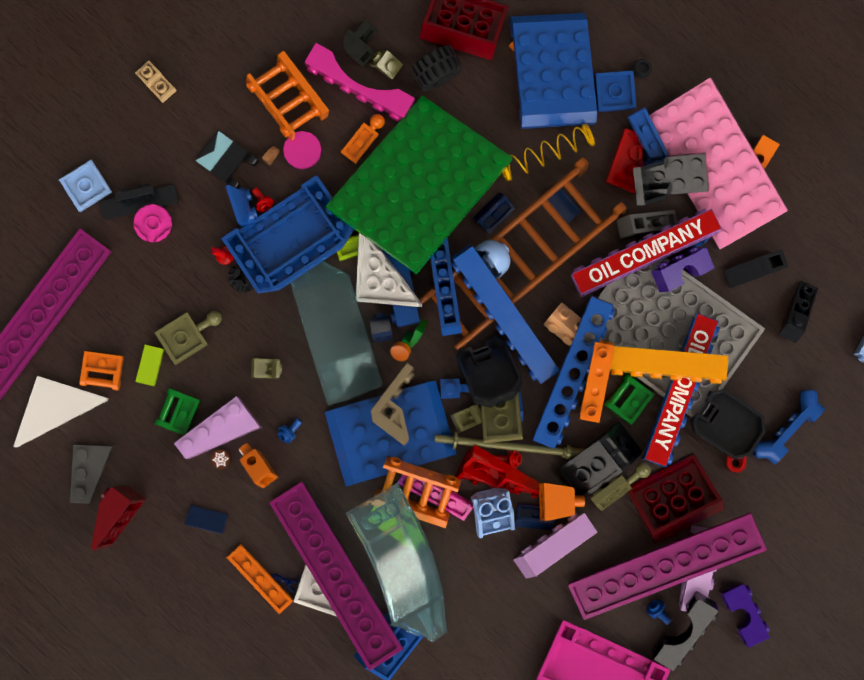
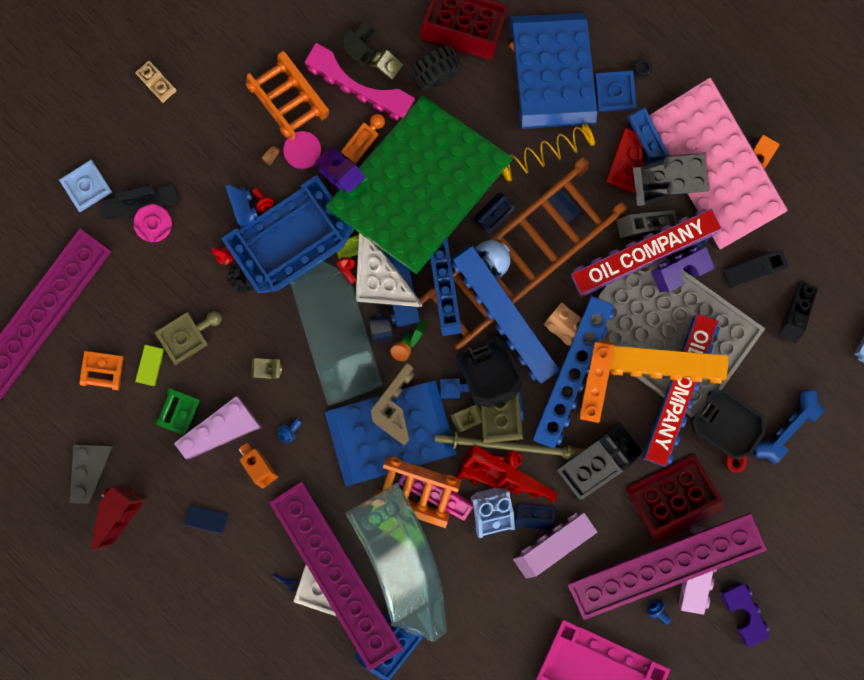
white tile [13,376,109,447] -> none
black flag [195,131,259,189] -> none
reddish brown tile [211,450,231,469] -> none
orange tile [226,544,294,614] -> none
orange torso [539,483,585,521] -> none
olive plate [591,462,651,511] -> none
green plate [603,374,654,425] -> none
arch [652,591,719,671] -> none
none -> dark purple arch [315,146,366,193]
none -> red plate [337,257,356,284]

